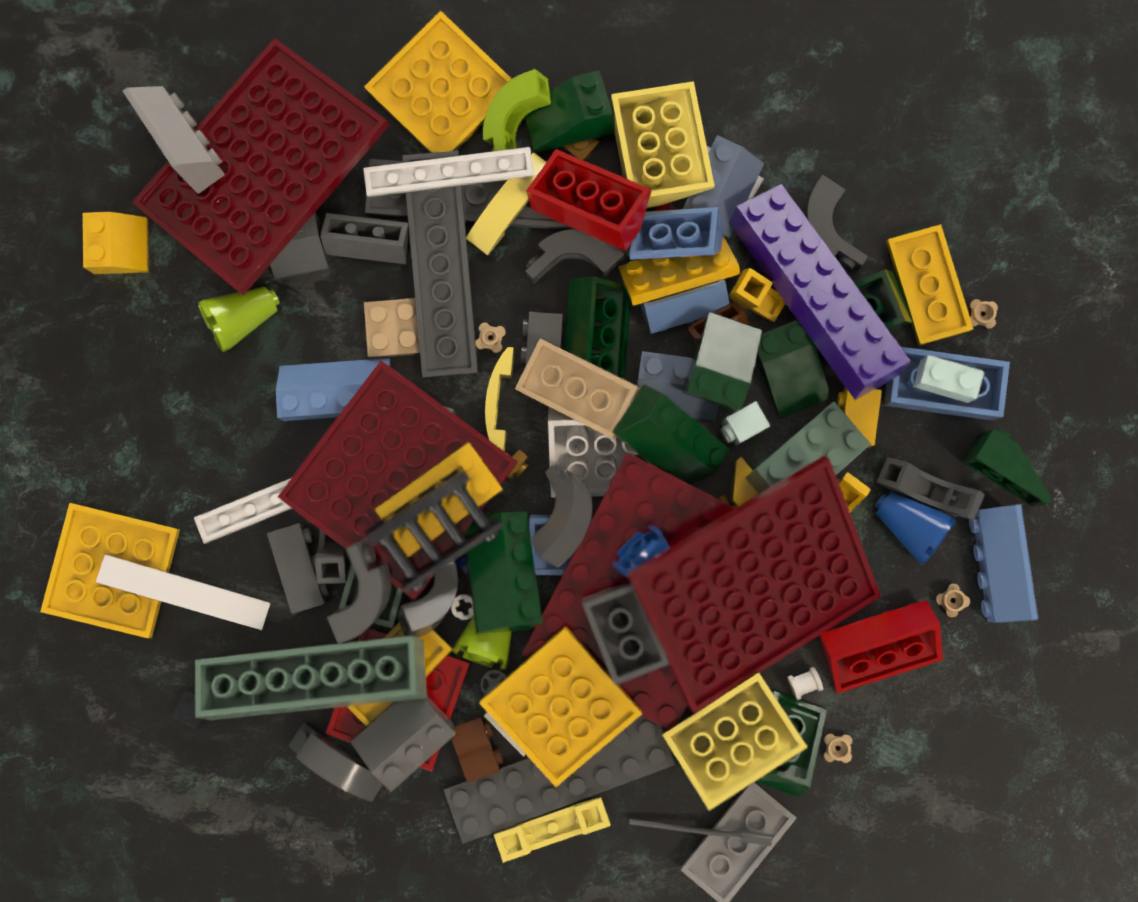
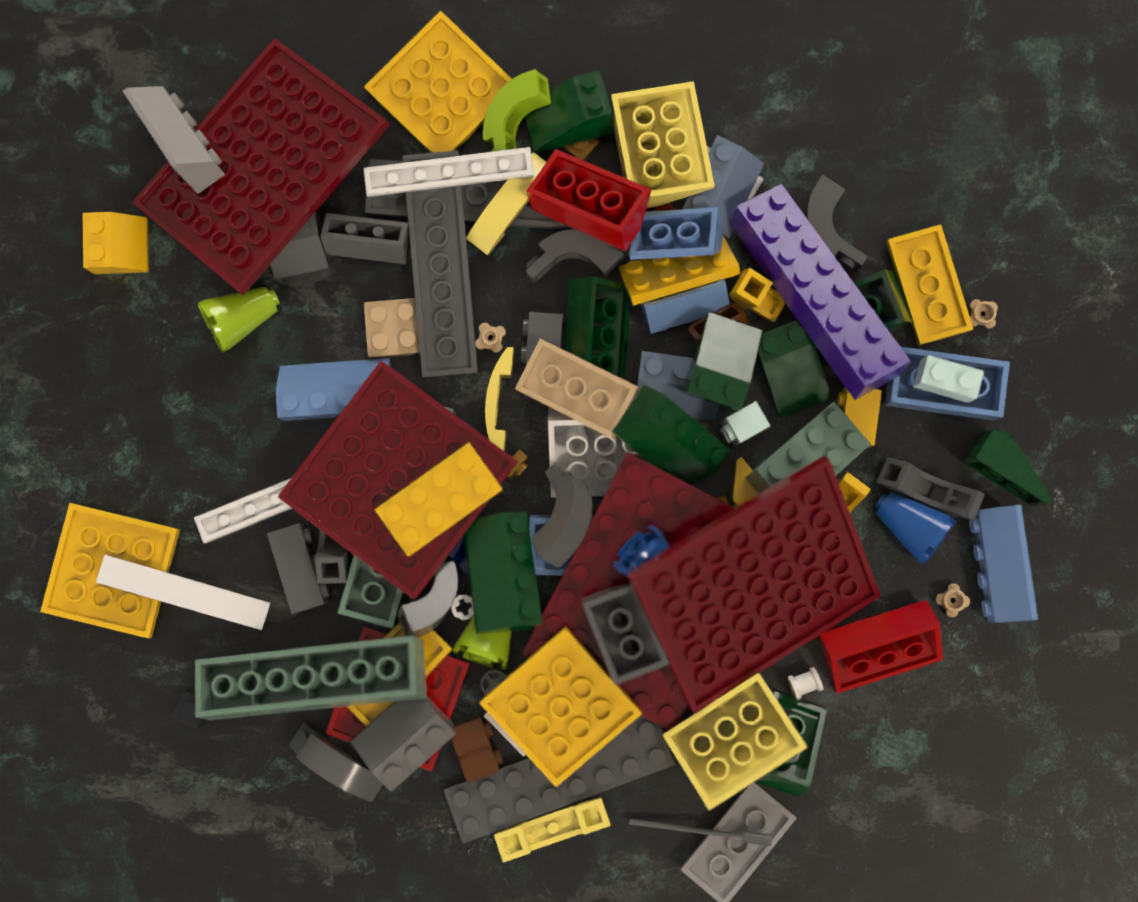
dark grey arch [327,539,391,644] -> none
black fence [364,465,503,593] -> none
tan plate [824,734,852,763] -> none

